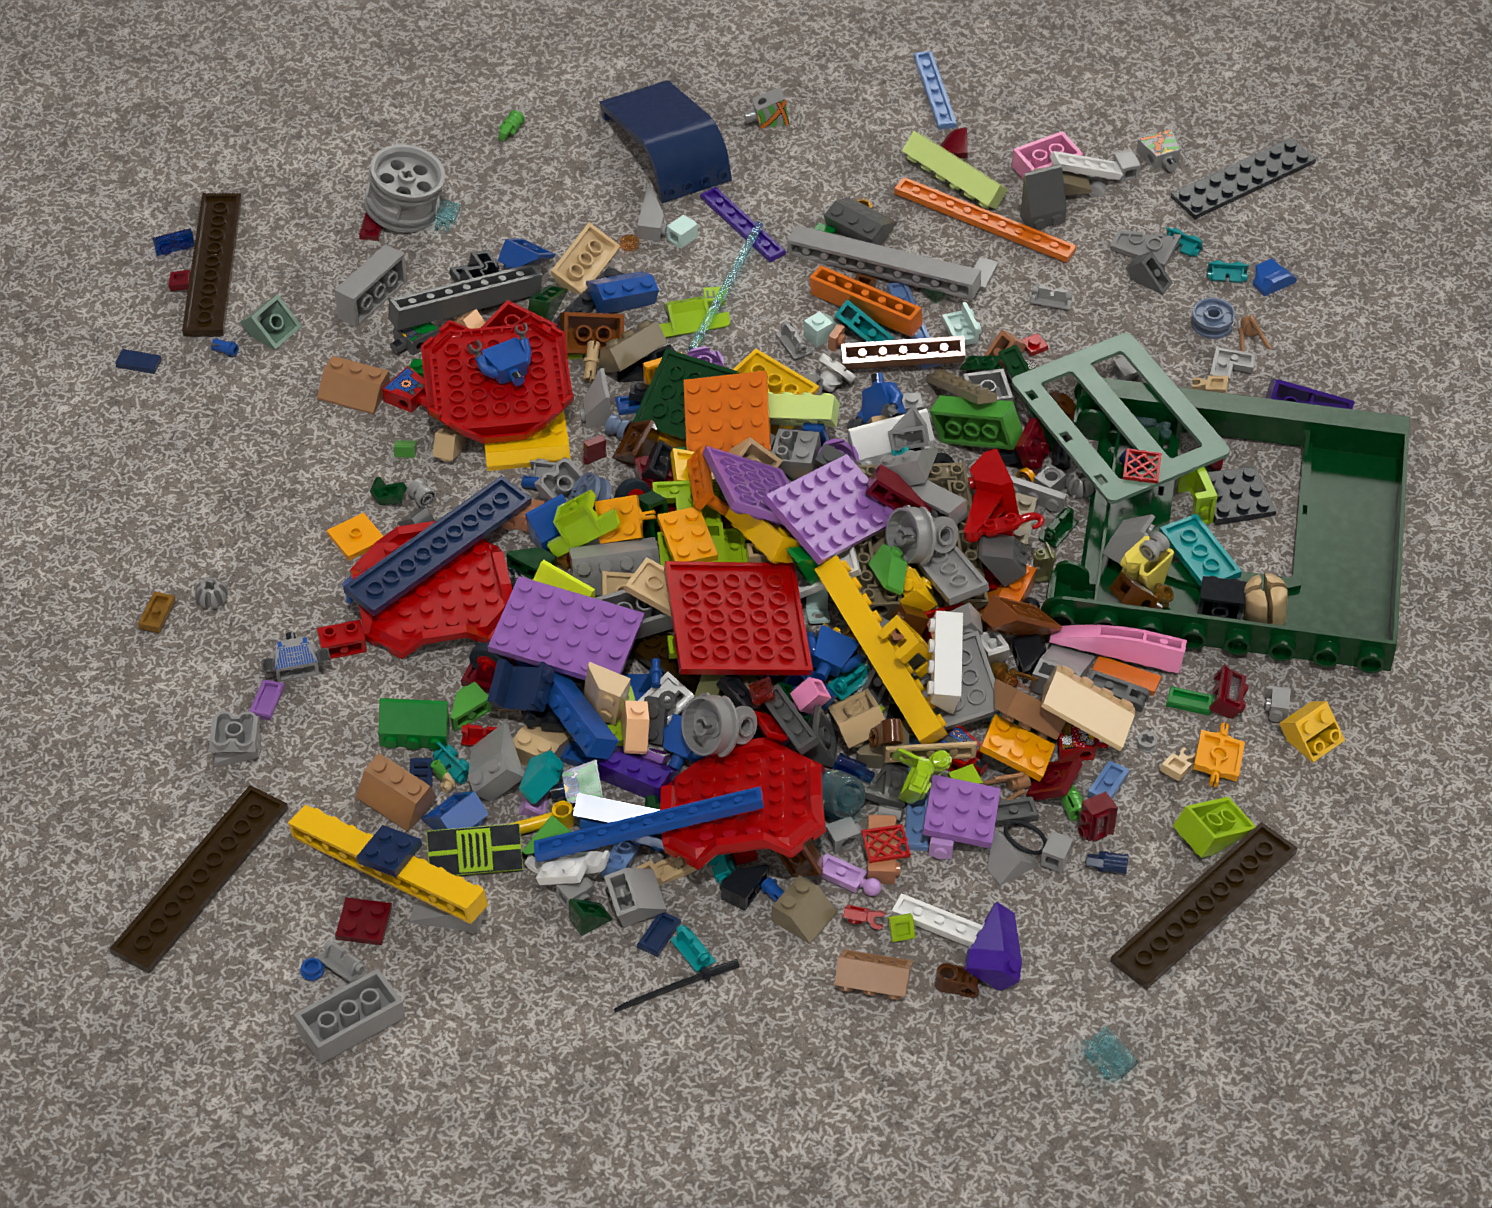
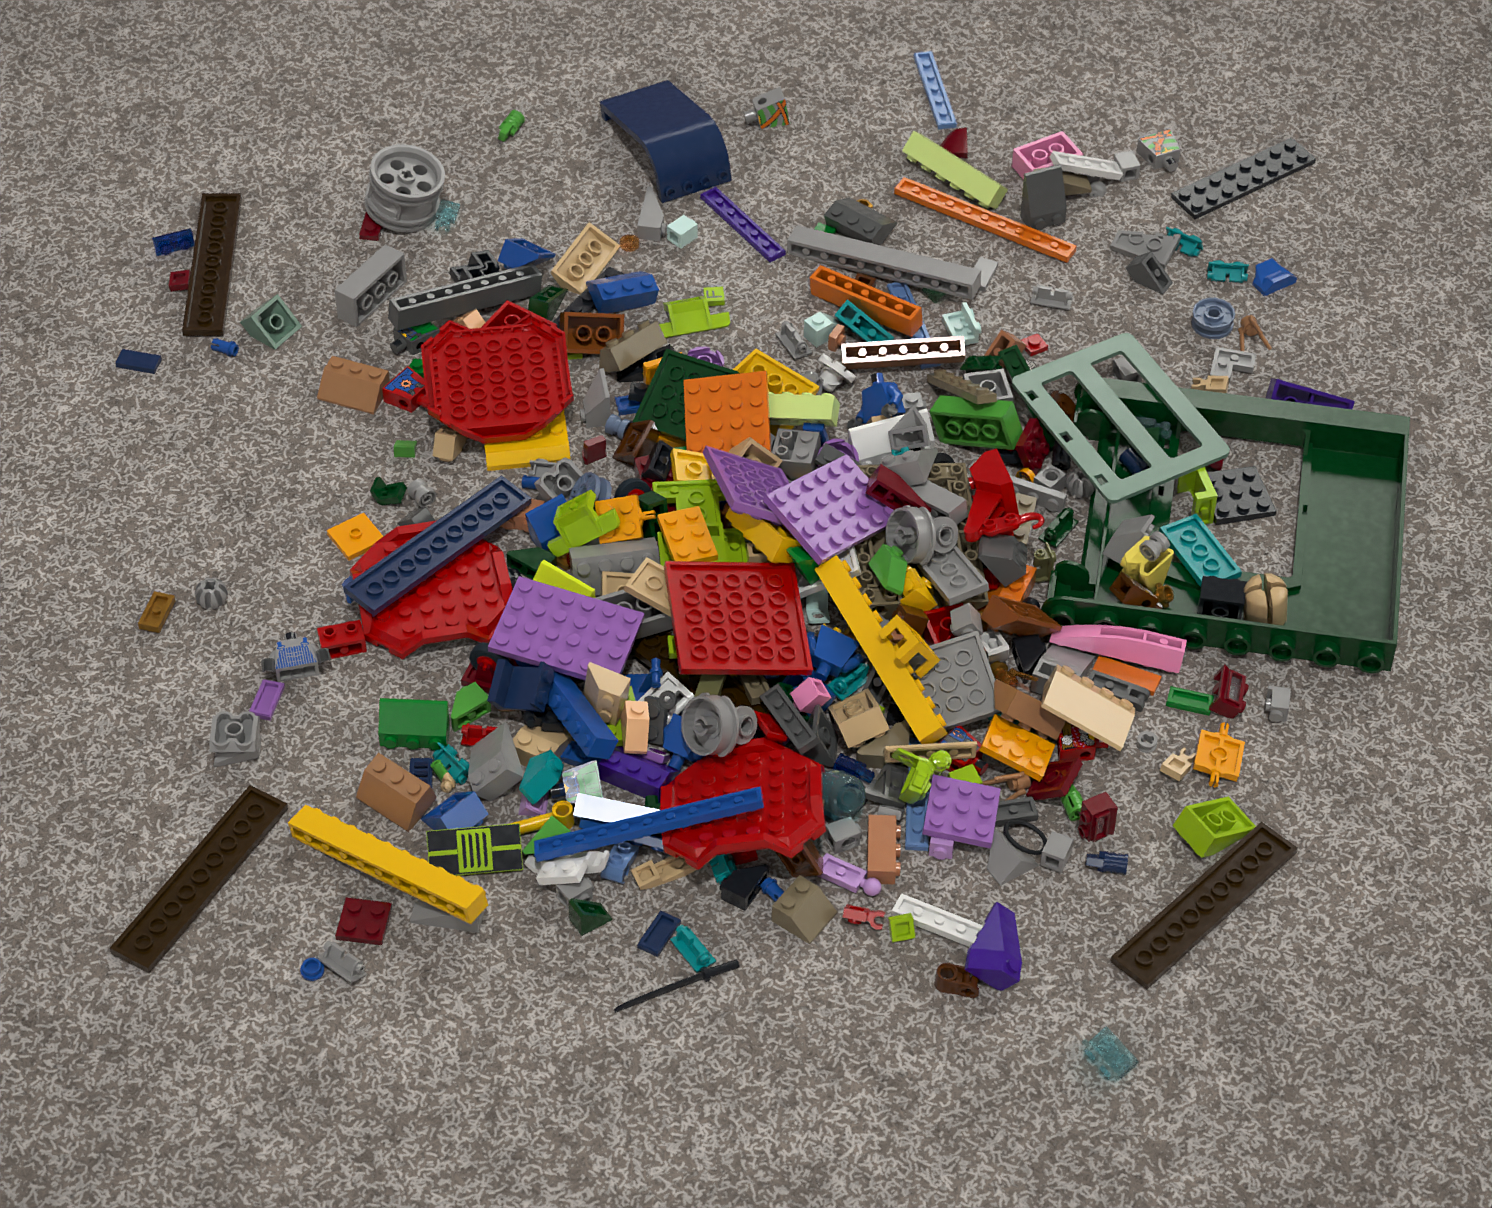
light grey brick [294,969,405,1064] -> none
dark blue plate [356,825,422,878] -> none
blue torso [467,322,532,386] -> none
tan pin [583,341,600,383] -> none
light grey slope [604,868,667,927] -> none
orange piece [687,446,730,516] -> none
clear light blue plant [688,221,763,351] -> none
black plate [716,675,762,712] -> none
clear red plate [748,677,776,706] -> none
medium nougat slope [834,949,913,1000] -> none
red window [861,824,911,863] -> none
reddish brown piece [869,718,903,748] -> none
white slope [927,611,963,714] -> none
medium blue plate [1088,760,1129,799] -> none
window [1123,449,1162,484] -> none
yellow slope [1279,701,1345,762] -> none

